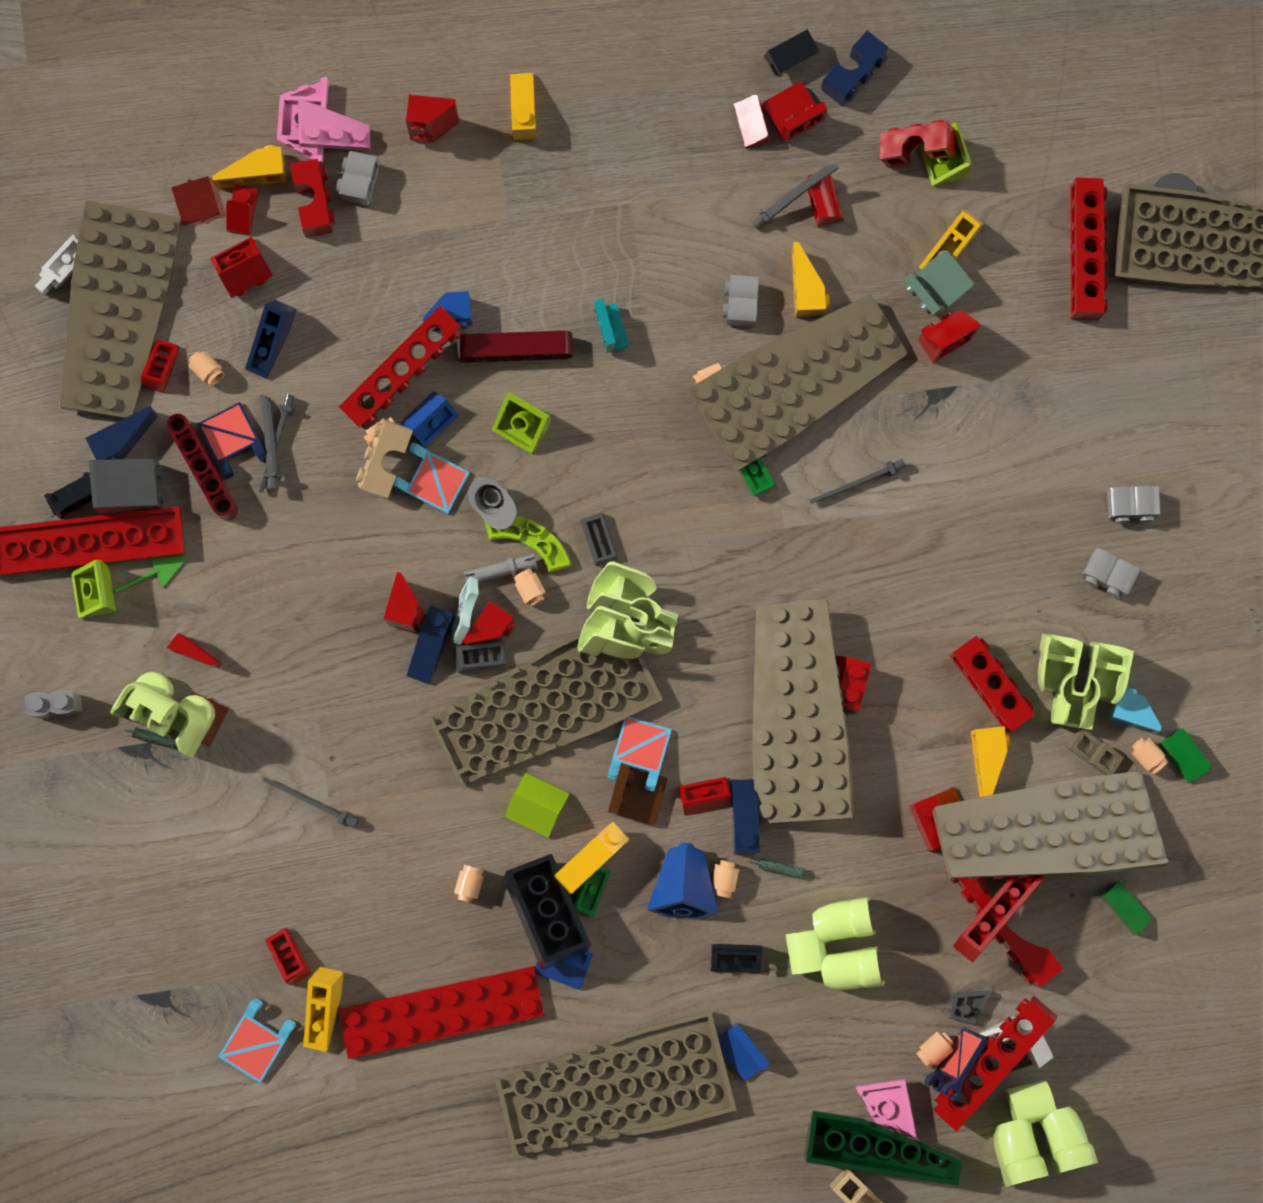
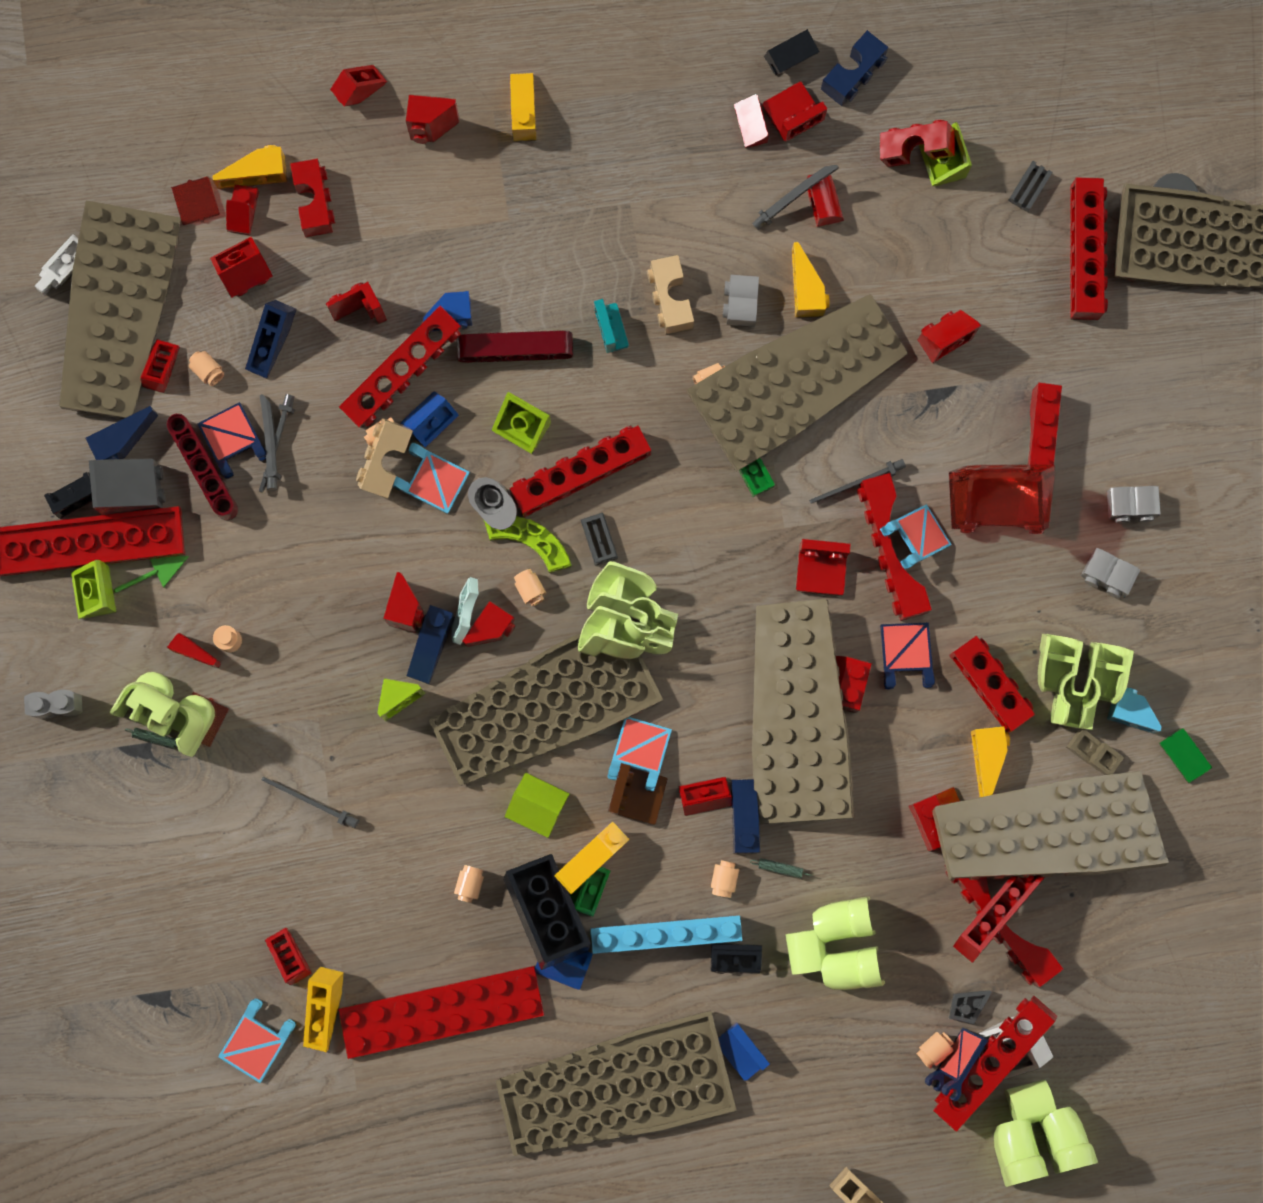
bright pink wing [277,77,329,165] -> none
bright pink wing [298,99,371,151] -> none
light grey brick [336,151,379,206] -> none
dark grey slope [454,641,507,673] -> none
light grey pin [464,553,538,583] -> none
blue slope [648,843,718,919] -> none
dark green wedge [804,1110,962,1186] -> none
bright pink wing [856,1078,918,1141] -> none
sand green bracket [904,250,974,315] -> none
yellow slope [919,210,984,269] -> none
green slope [1101,880,1152,935] -> none
light nougat brick [1131,737,1168,774] -> none
none -> light nougat brick [213,625,242,653]
none -> red bracket [326,282,387,324]
none -> red slope [330,65,387,107]
none -> lime slope [377,679,426,721]
none -> red brick [510,425,651,518]
none -> medium azure arch [591,915,742,954]
none -> tan arch [647,255,694,334]
none -> red bracket [796,539,851,596]
none -> red arch [857,473,932,621]
none -> flag [880,504,952,570]
none -> flag [880,622,935,690]
none -> clear red windscreen [949,464,1055,534]
none -> dark grey tile [1008,161,1053,212]
none -> red arch [1017,382,1062,530]

